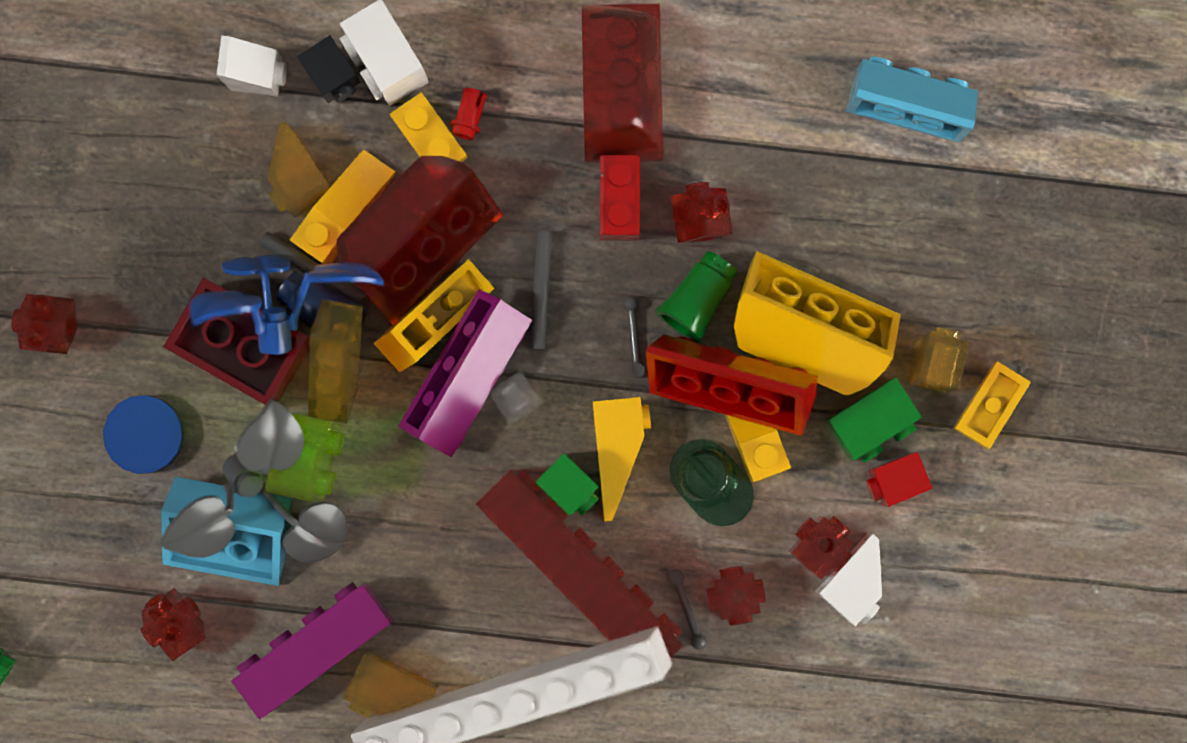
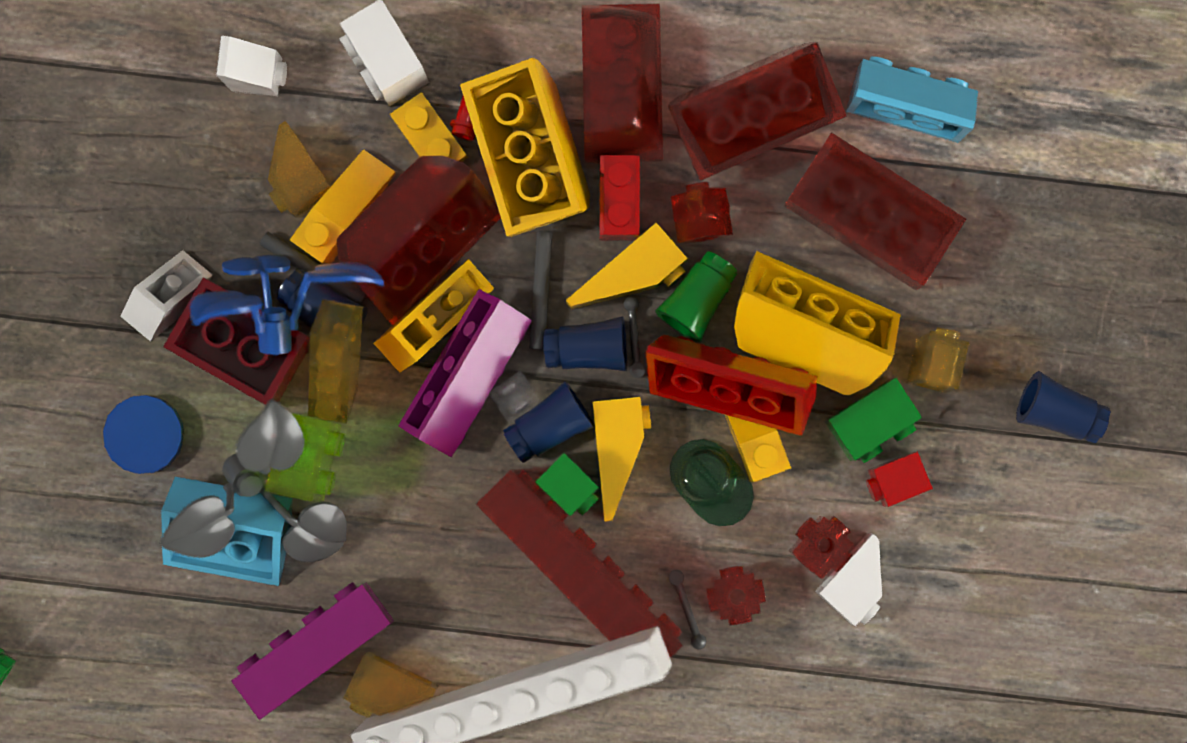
clear red brick [11,294,78,354] -> none
clear red brick [141,588,206,662] -> none
black brick [297,35,361,103] -> none
yellow plate [953,361,1031,450] -> none
none -> white slope [120,250,212,342]
none -> yellow windscreen [460,58,590,237]
none -> dark blue plant [503,381,595,463]
none -> dark blue plant [543,316,628,372]
none -> yellow slope [566,223,688,310]
none -> clear red windscreen [668,42,847,181]
none -> clear red brick [784,132,967,291]
none -> dark blue plant [1016,371,1111,444]

